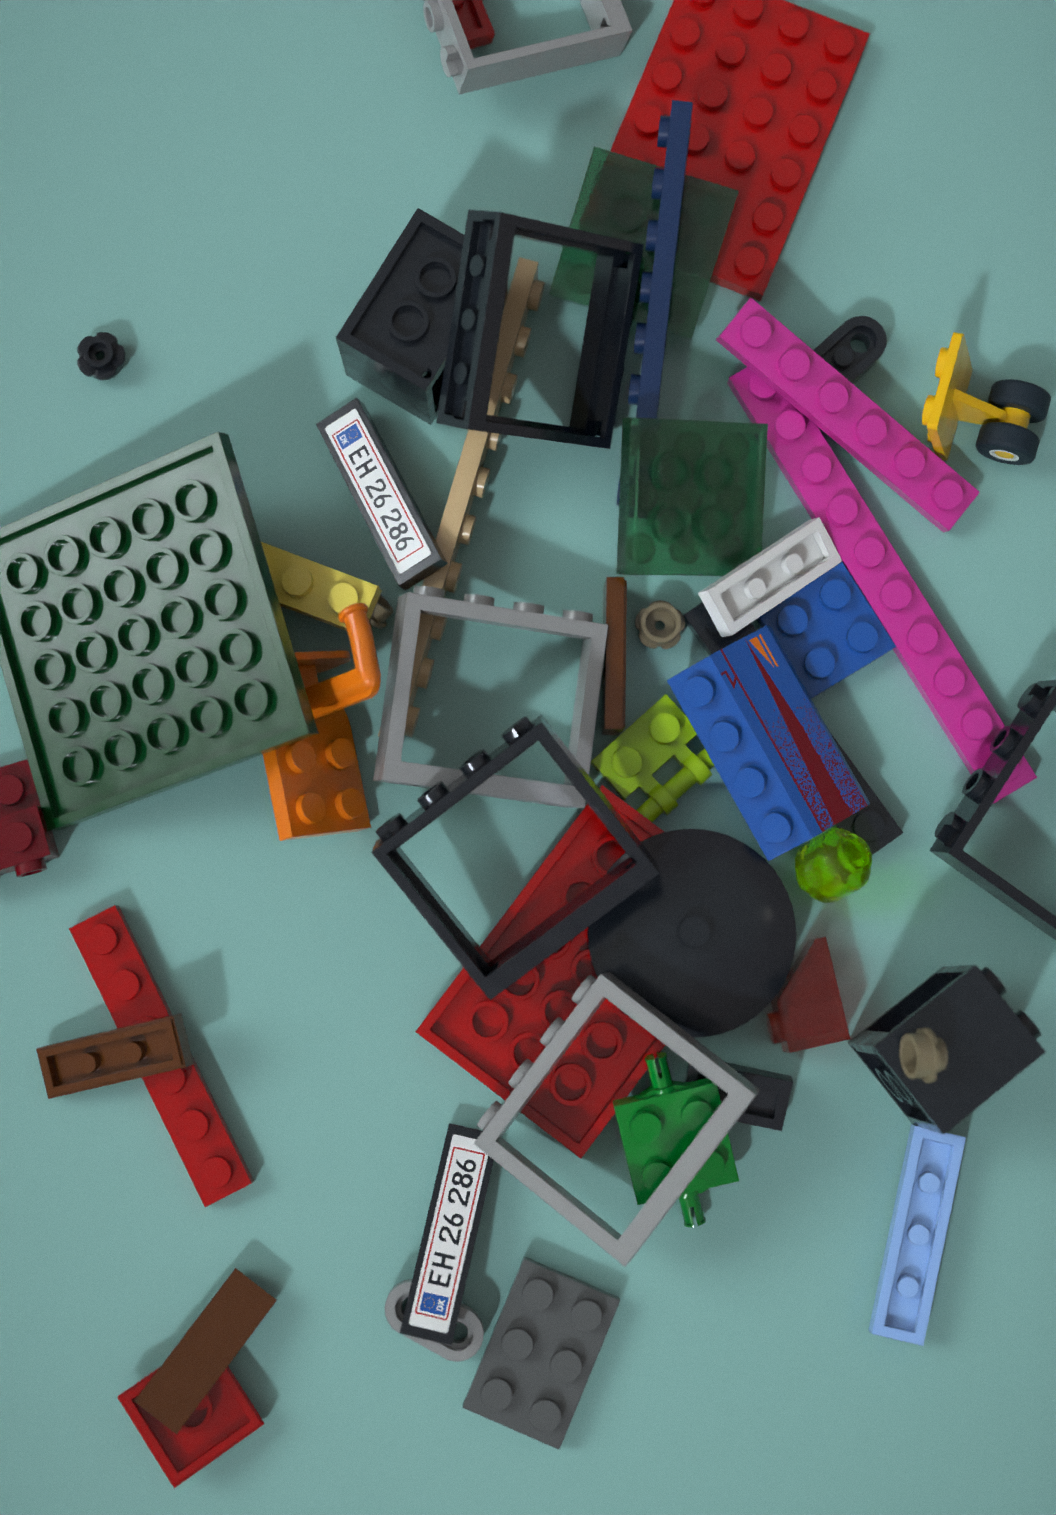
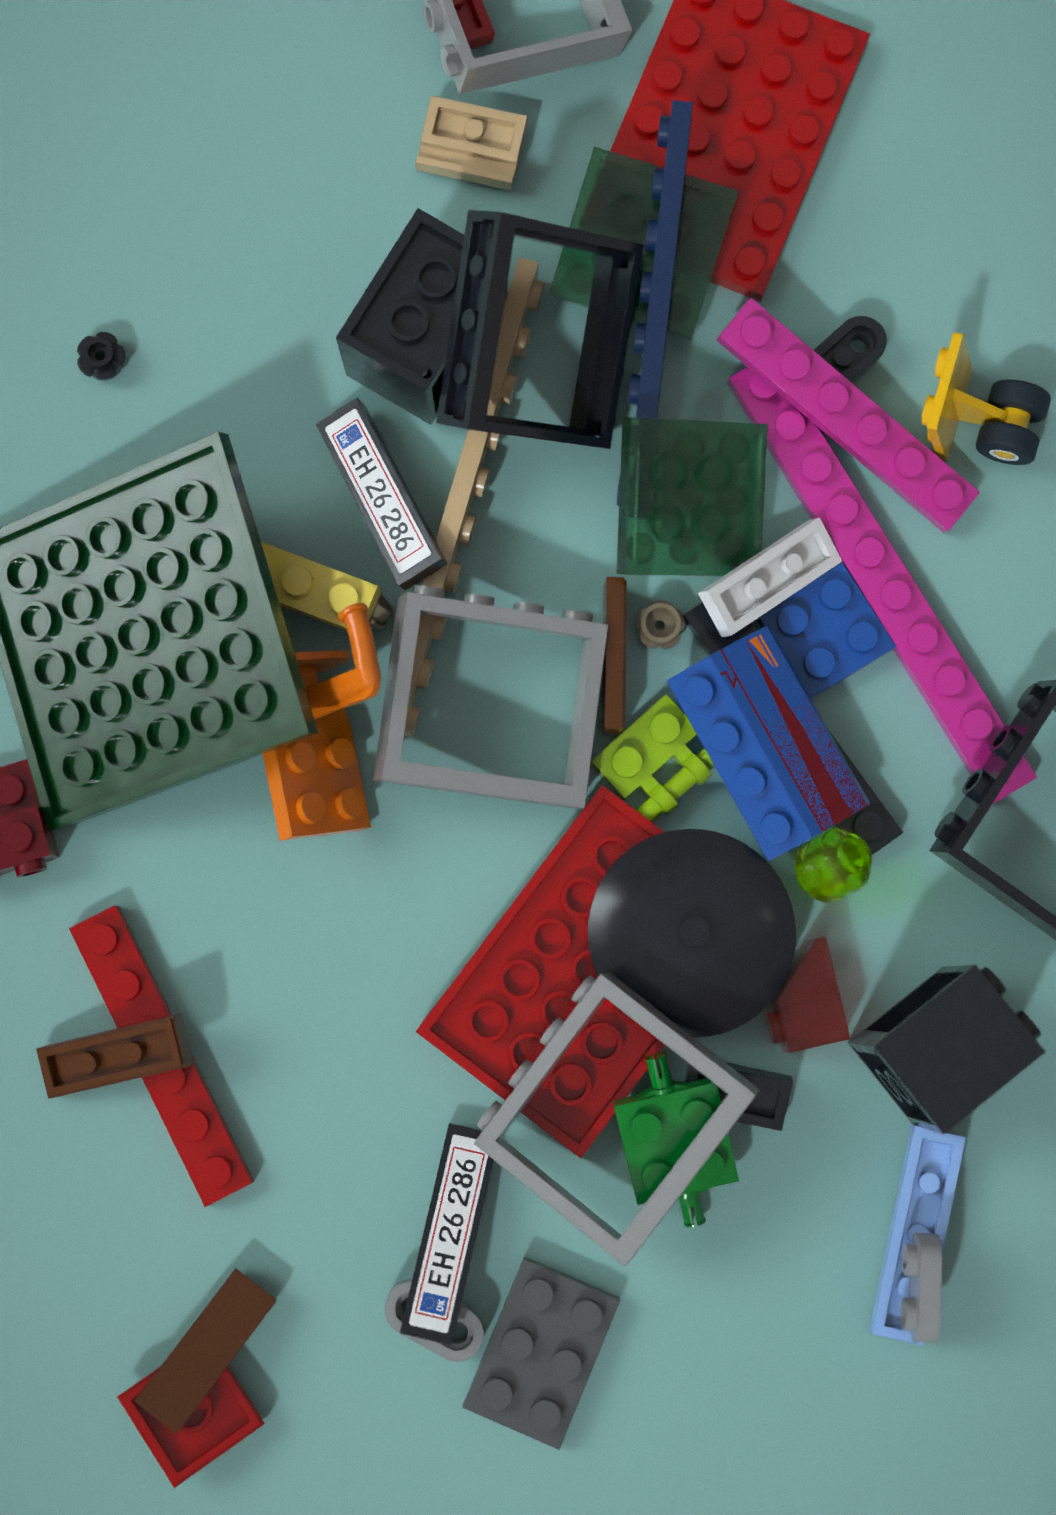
black window [371,715,660,1000] -> none
dark tan plate [900,1028,948,1083] -> none
none -> tan plate [415,95,527,191]
none -> light grey plate [900,1233,942,1343]

